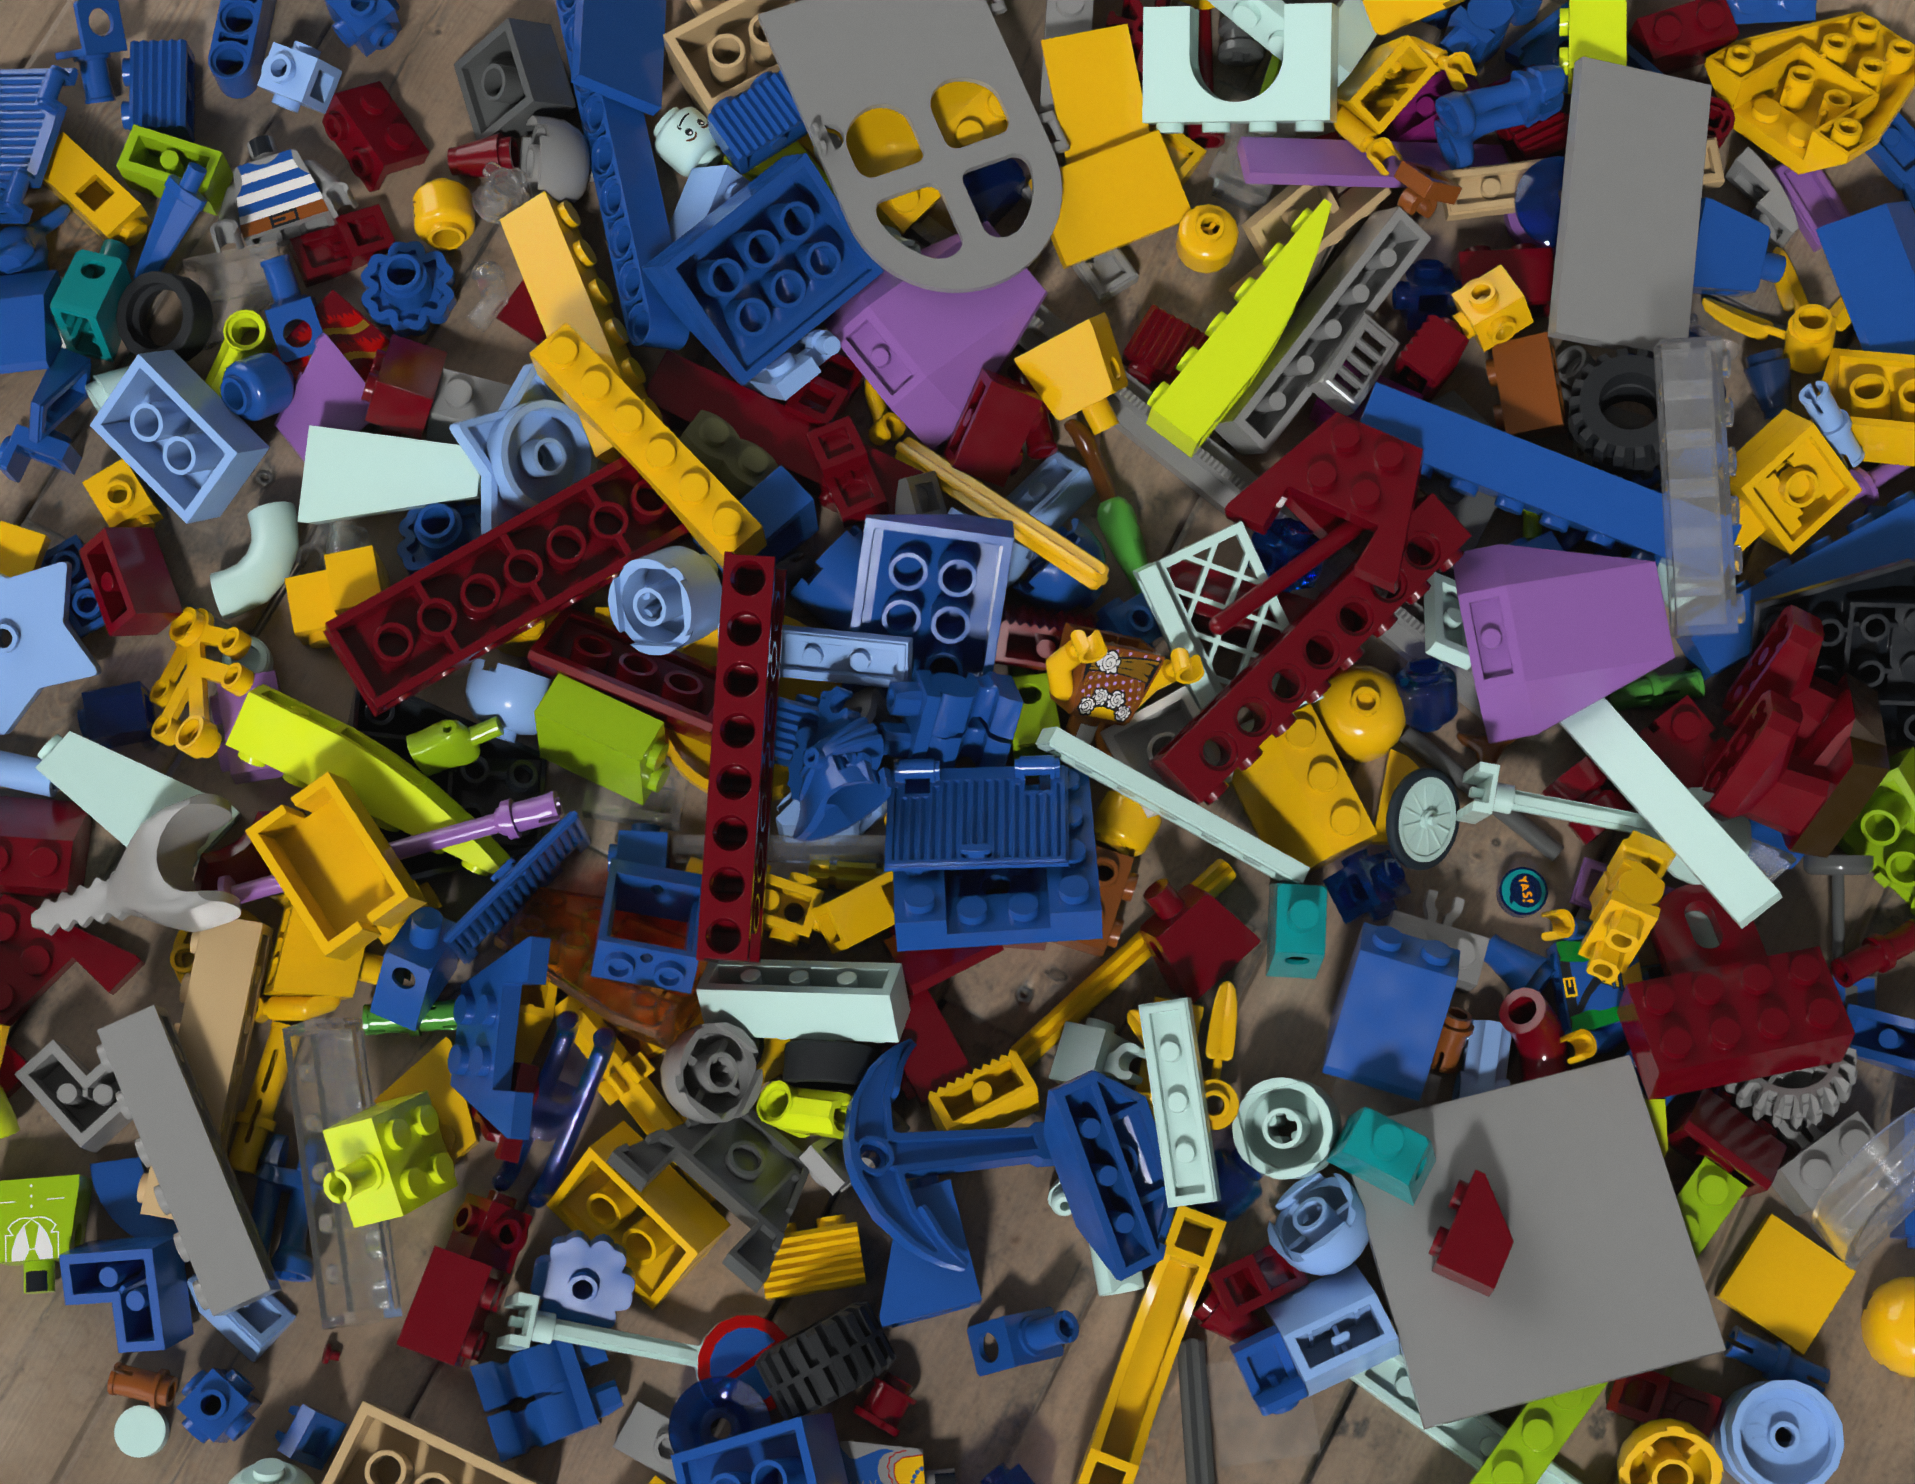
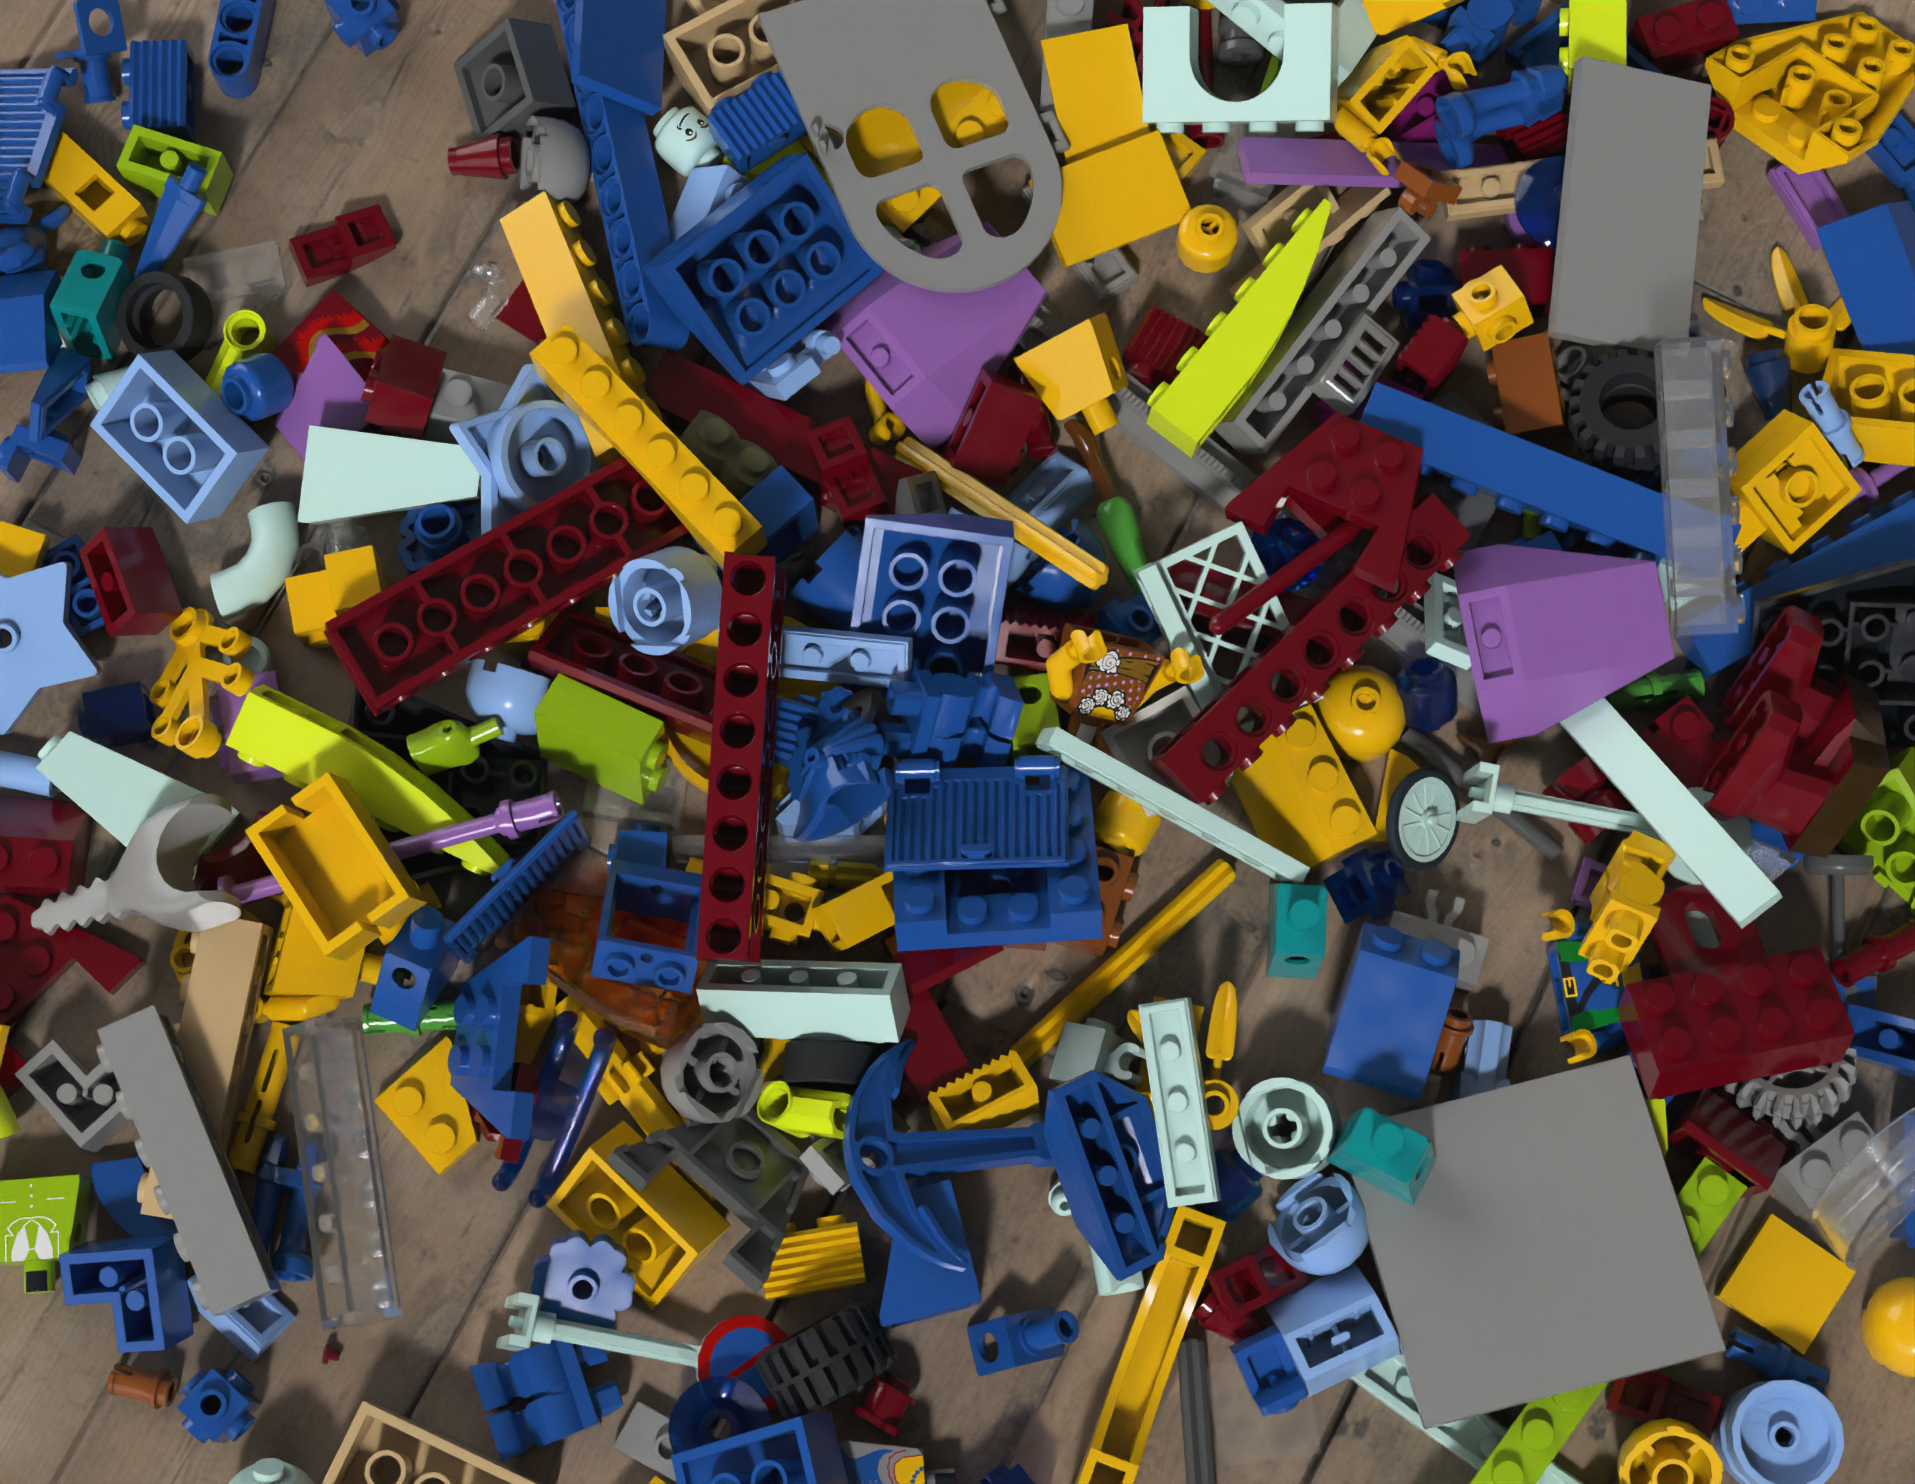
yellow brick [82,459,164,529] -> none
light aqua tile [114,1405,170,1458] -> none
torso [210,135,358,256] -> none
light blue brick [257,41,343,114] -> none
blue bracket [260,254,323,362] -> none
blue tile [275,1404,347,1471] -> none
dark red bracket [322,81,430,192] -> none
neon yellow brick [322,1090,458,1228] -> none
blue plant [361,241,457,337] -> none
dark red piece [396,1246,508,1369] -> none
yellow head [413,178,475,250] -> none
dark red brick [445,1189,533,1274] -> none
clear brick [472,162,530,225] -> none
dark red slope [785,353,865,427] -> none
clear blue brick [962,158,1026,227] -> none
dark red torso [1140,878,1261,1004] -> none
dark red slope [1428,1169,1514,1297] -> none
blue cone [1484,934,1556,993] -> none
clear blue tile [1496,867,1548,918] -> none
dark red cylinder [1499,987,1572,1082] -> none
blue torso [1693,197,1786,297] -> none
light grey slope [1724,147,1799,249] -> none

